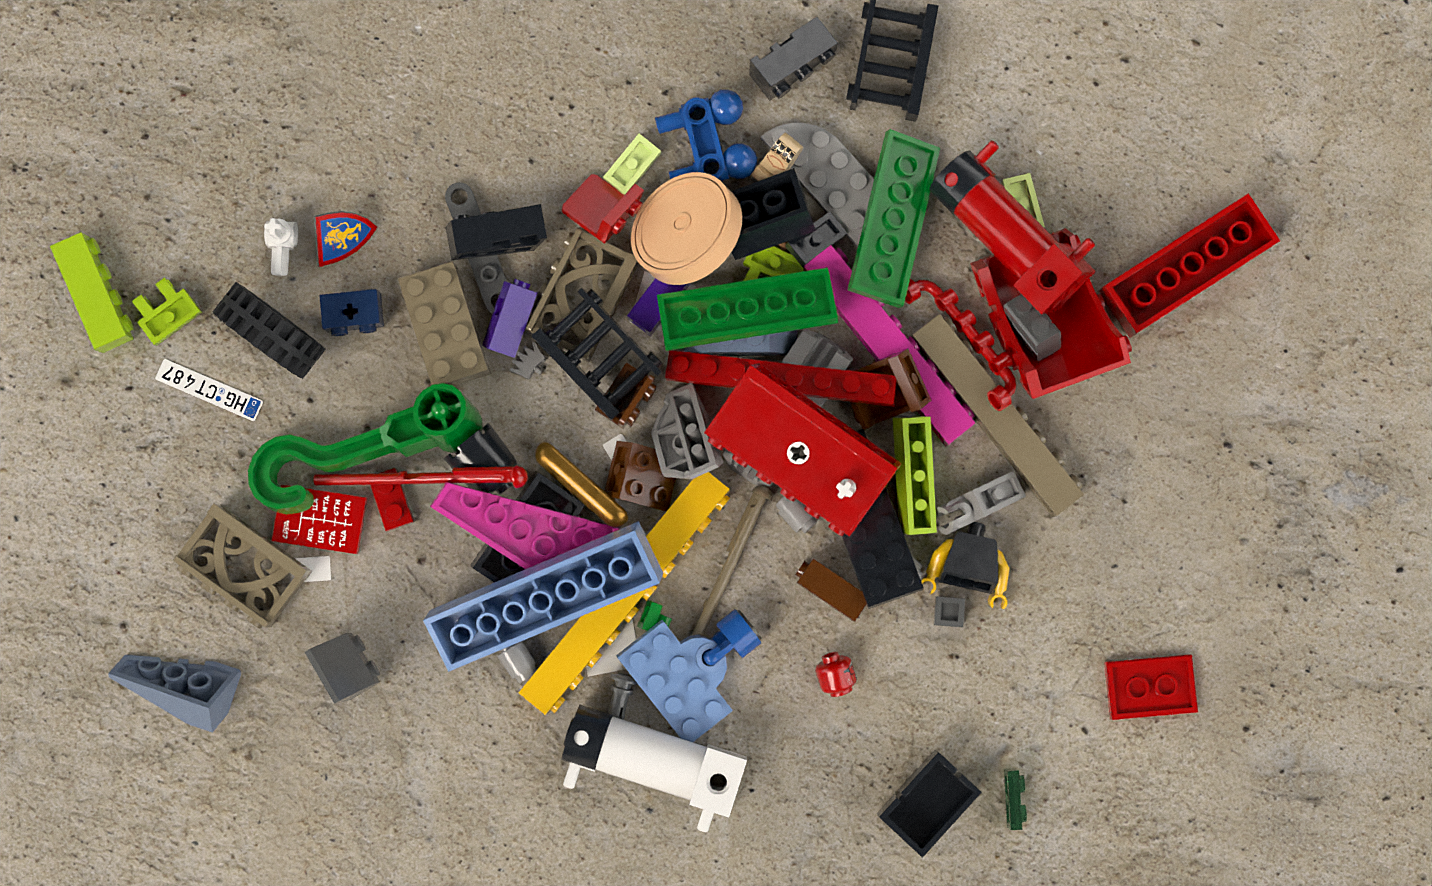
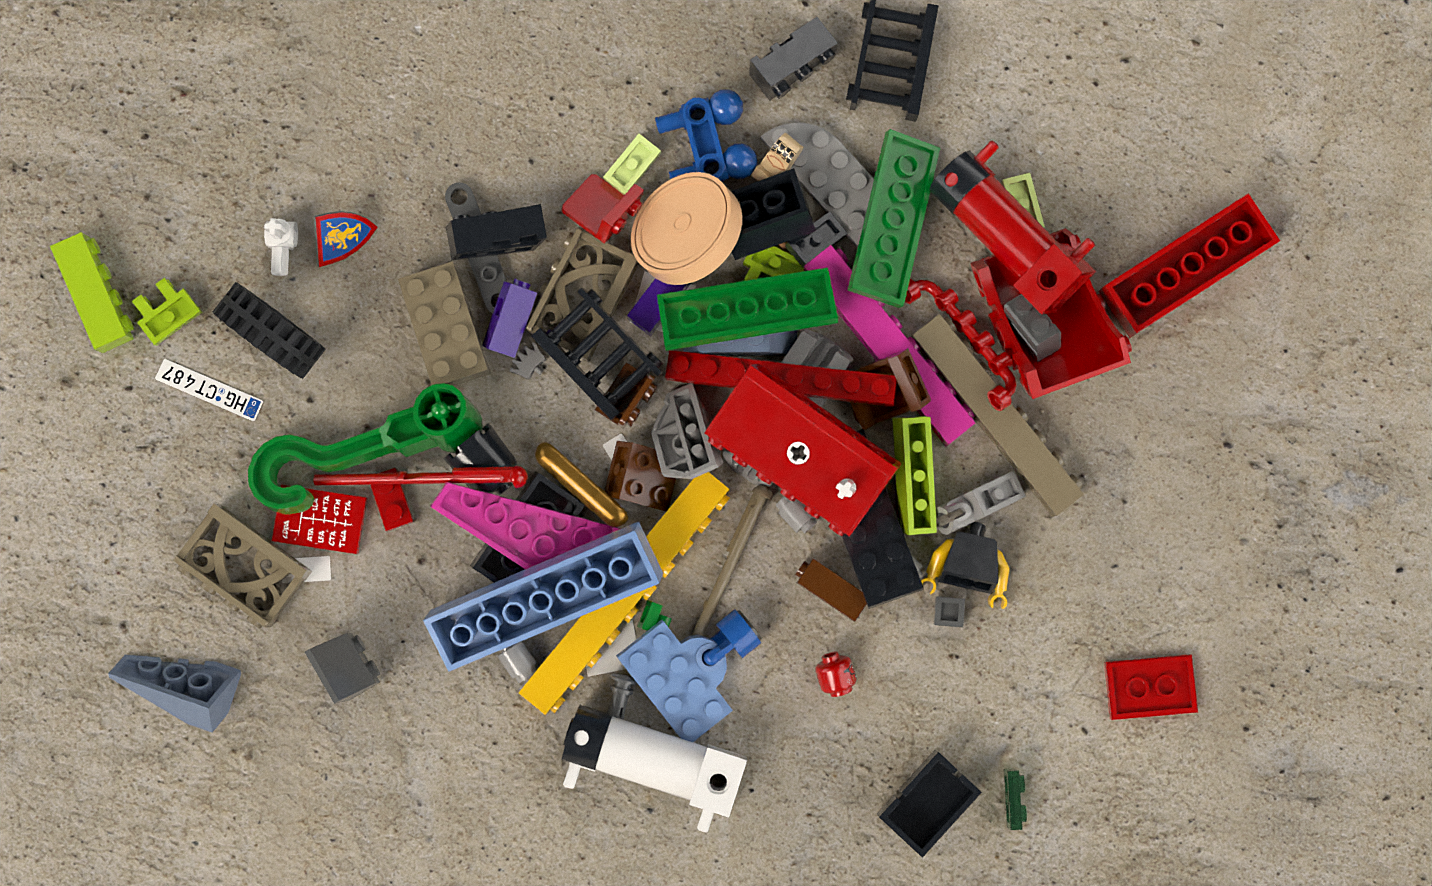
dark blue brick [319,289,384,336] -> none

